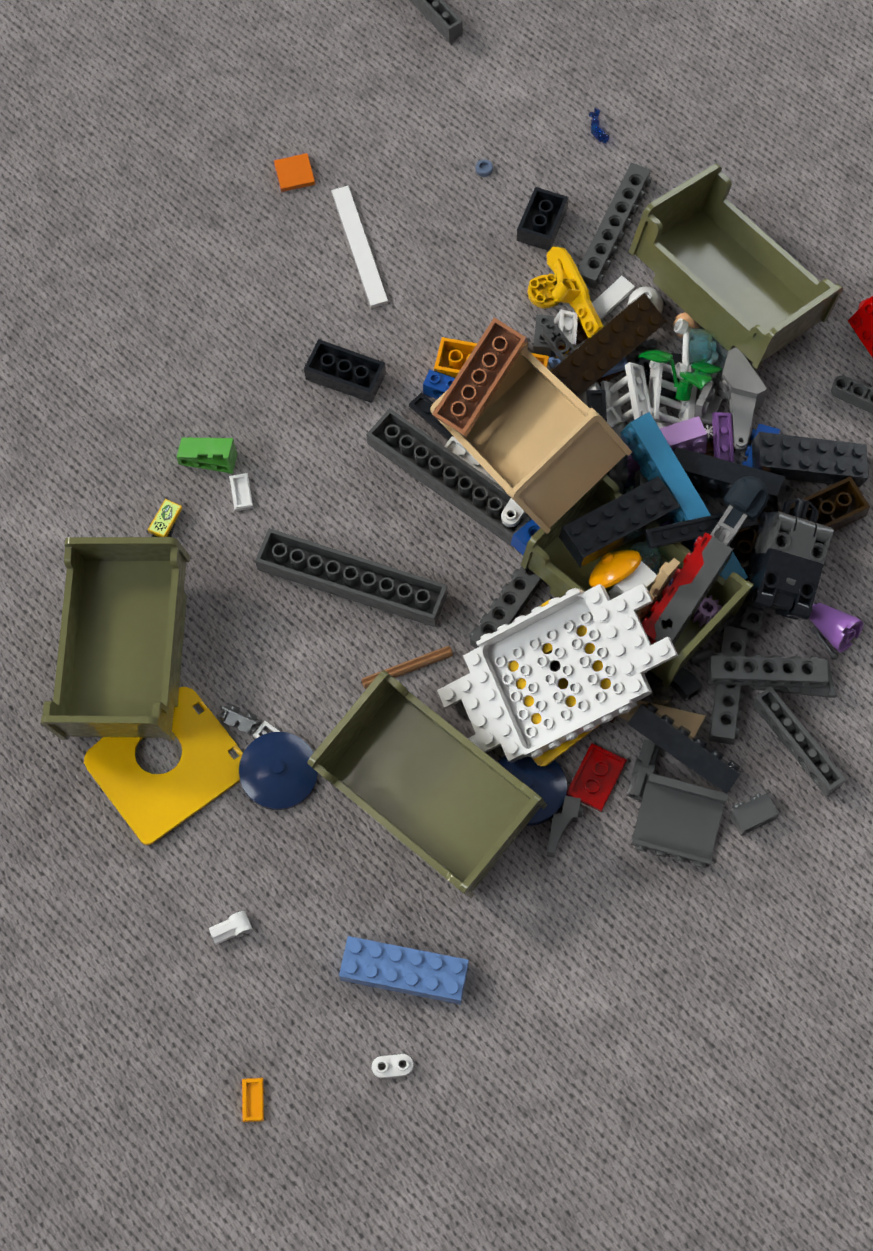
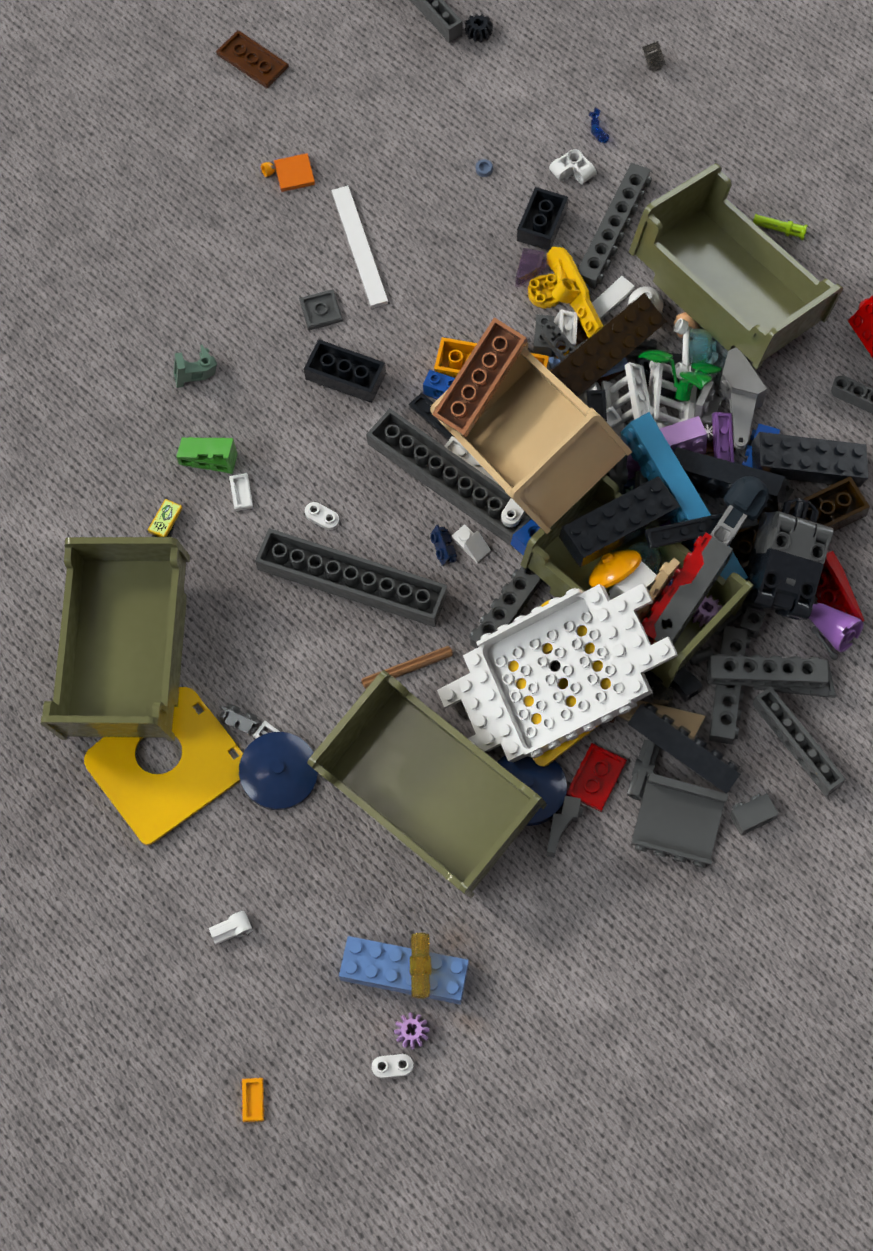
none -> sand green tile [173,345,217,388]
none -> reddish brown tile [216,30,289,89]
none -> light orange hinge [261,162,275,177]
none -> dark grey tile [299,289,343,331]
none -> white plate [305,502,340,530]
none -> lavender gear [394,1013,429,1049]
none -> clear yellow piece [410,933,431,999]
none -> dark blue hinge [430,525,457,566]
none -> white slope [451,524,491,563]
none -> black gear [465,13,493,43]
none -> clear purple slope [515,248,547,287]
none -> white piece [549,149,597,184]
none -> clear smoke brick [642,41,666,71]
none -> lime pin [753,214,808,240]
none -> red wedge [815,551,865,622]

